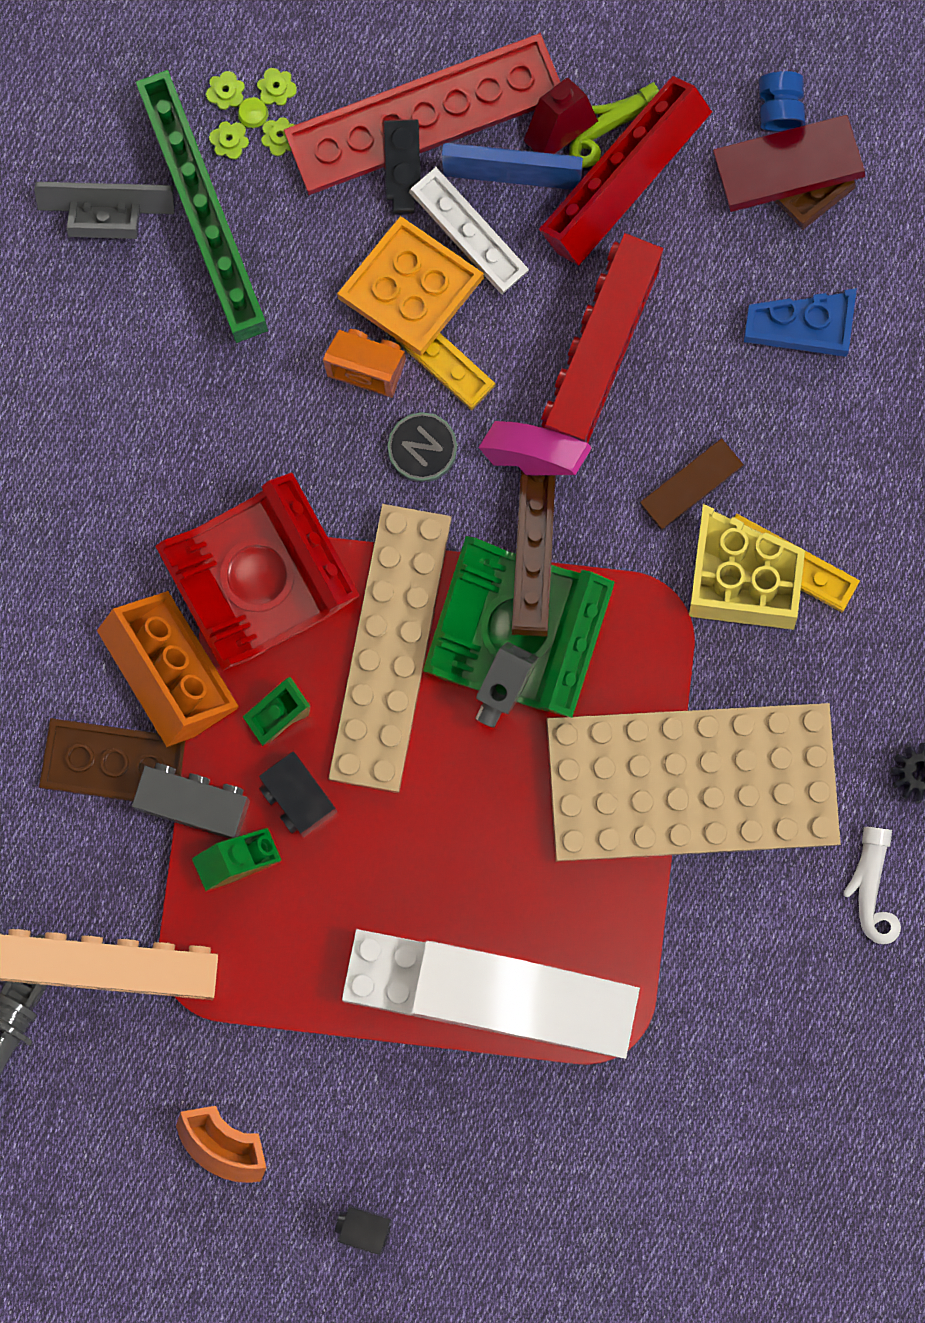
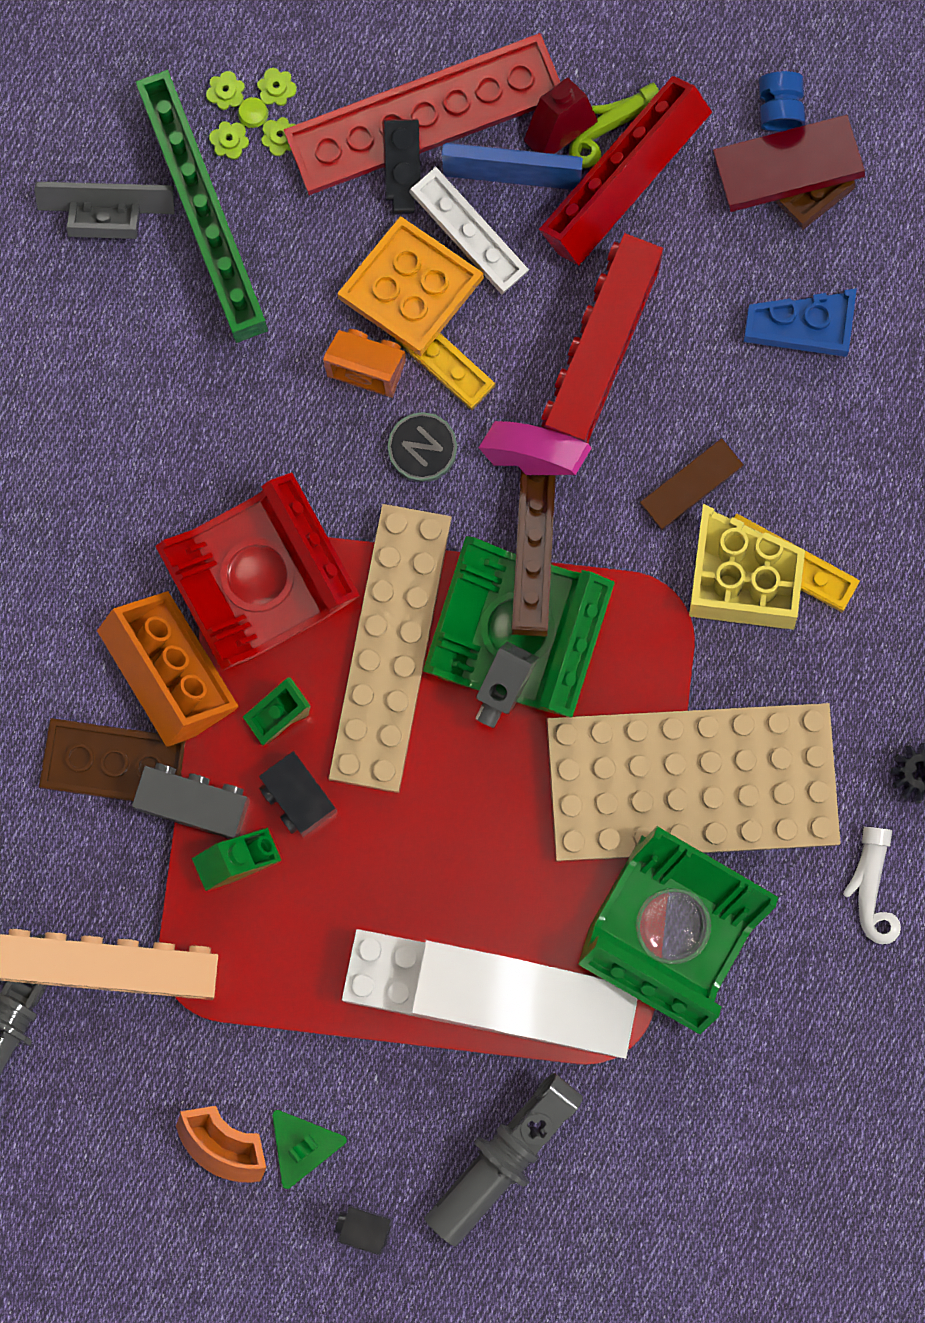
none -> green piece [272,1110,347,1189]
none -> dark grey piece [424,1073,583,1247]
none -> green panel [578,826,778,1035]

